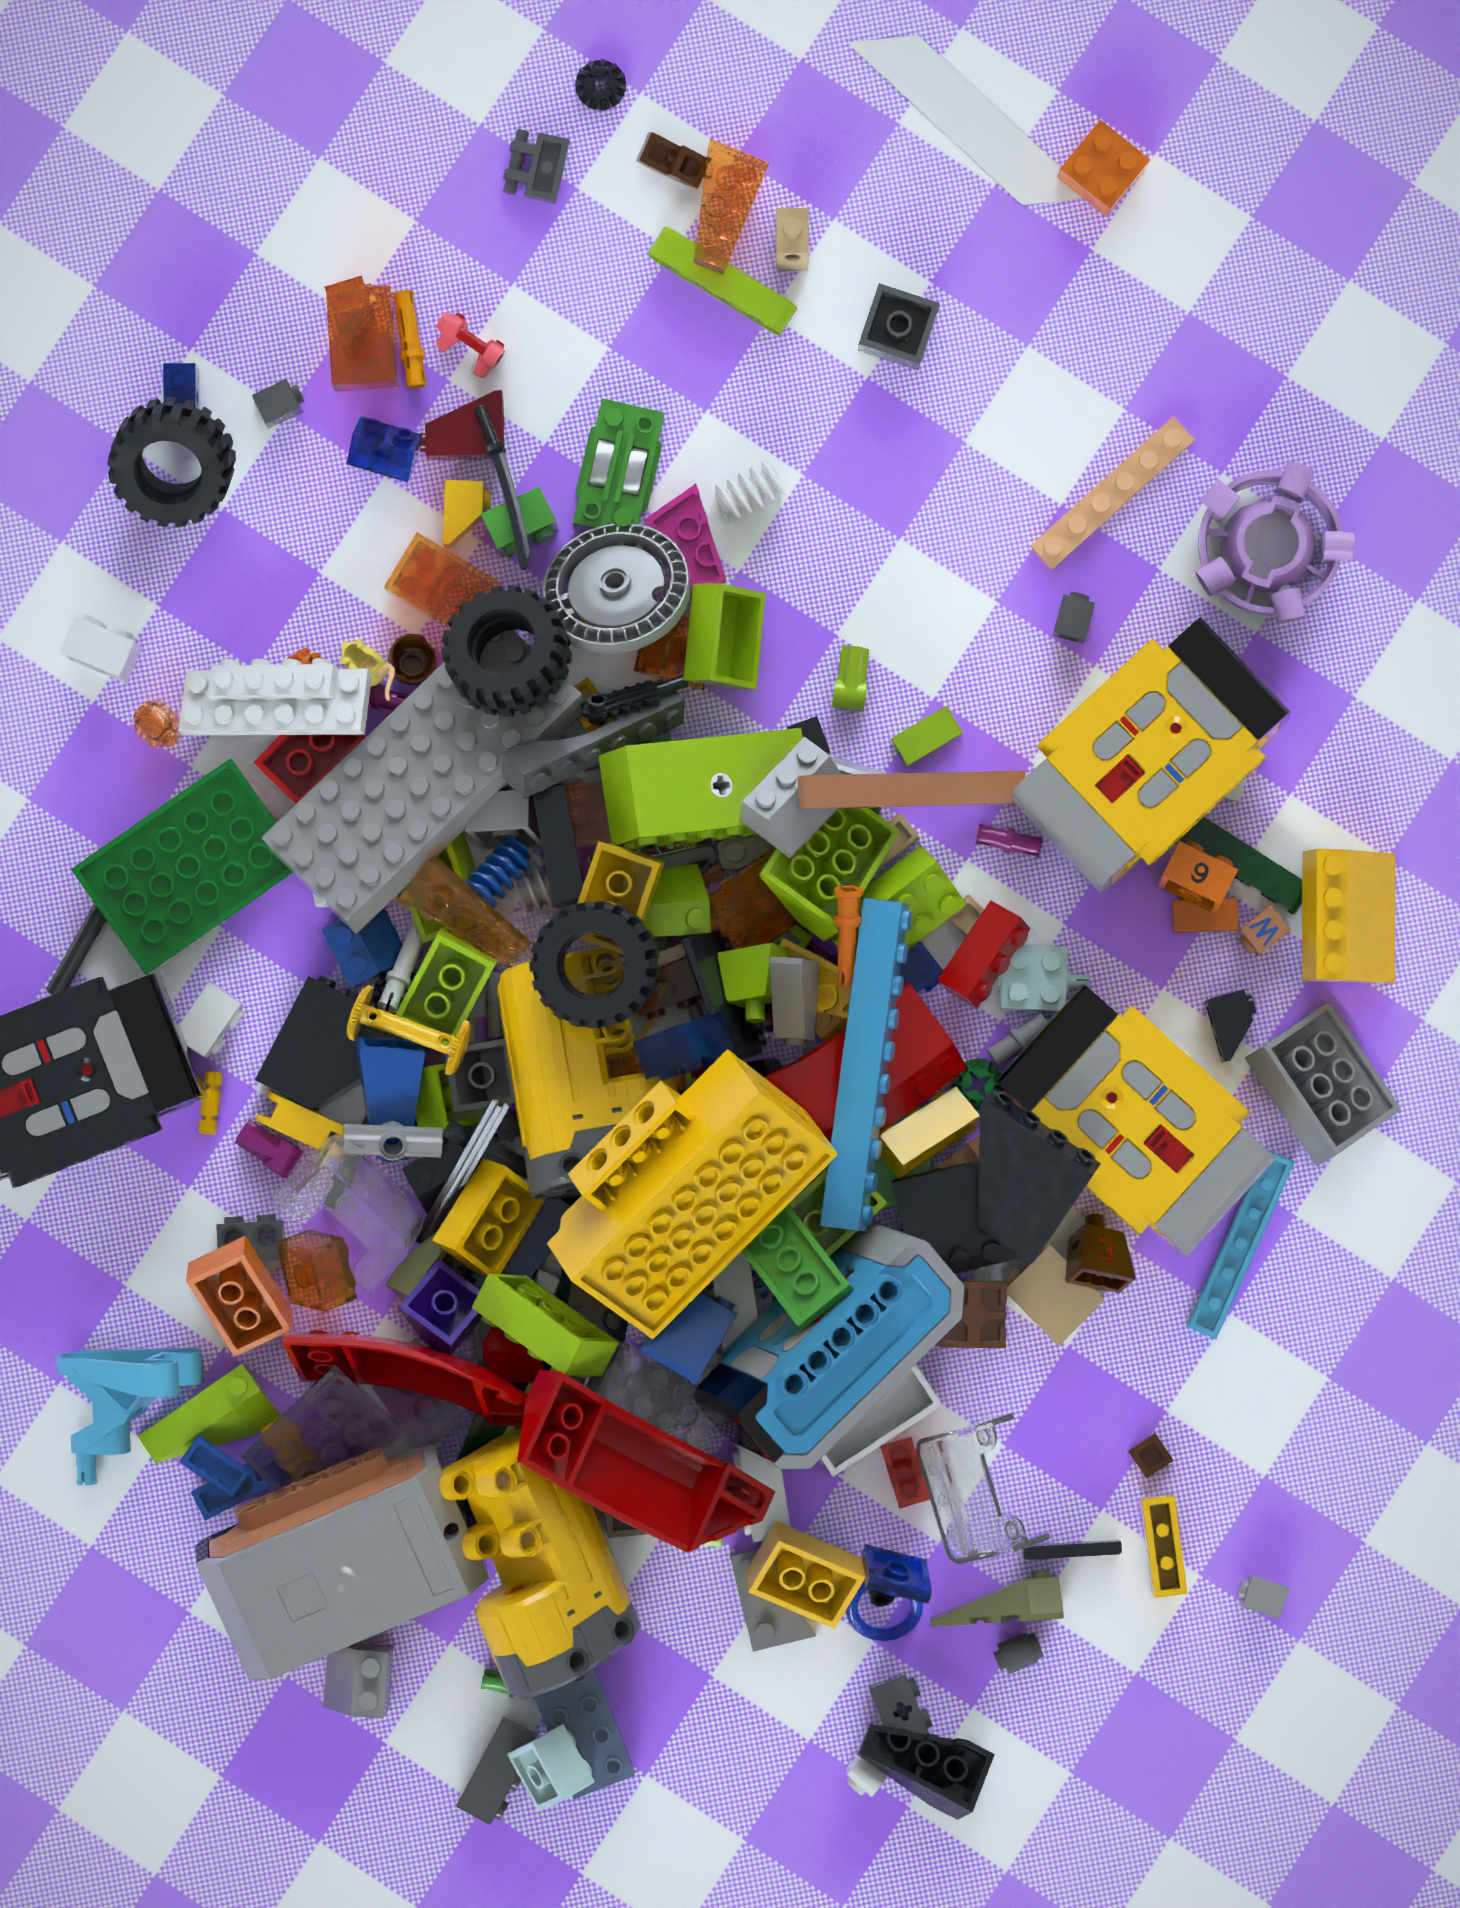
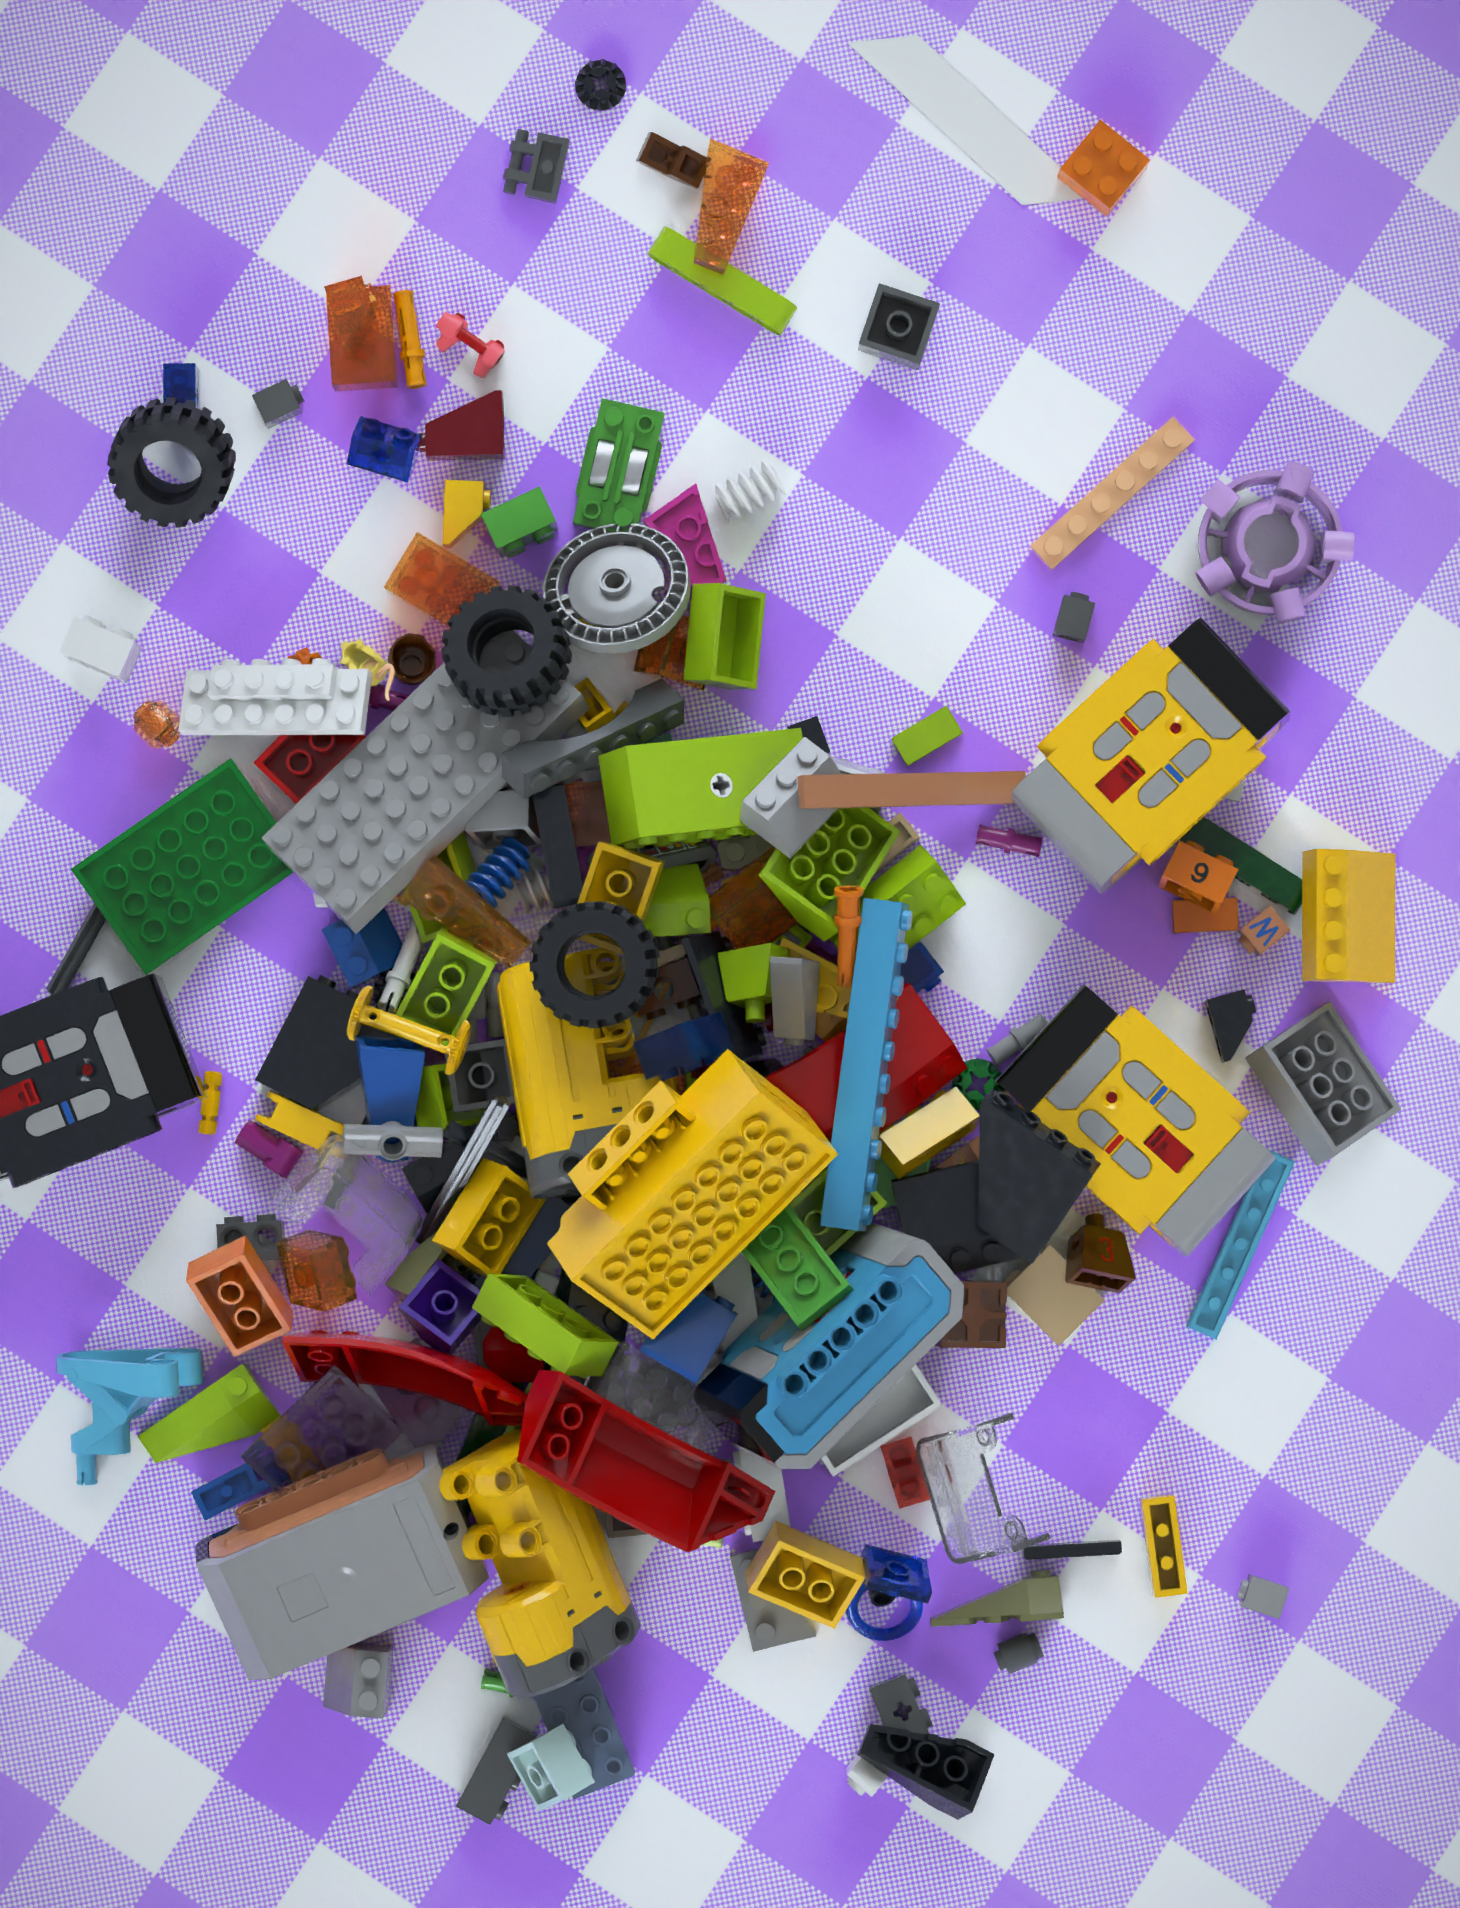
white brick [176,982,244,1058] -> none
blue plate [179,1435,252,1499] -> none
black sword [474,405,531,570] -> none
black piece [581,675,688,725] -> none
tan torso [776,208,809,270] -> none
lime piece [832,645,870,712] -> none
red brick [937,900,1031,1009] -> none
tan tile [947,894,984,937] -> none
light aqua plate [995,945,1090,1012] -> none
reddish brown tile [1128,1433,1174,1478] -> none

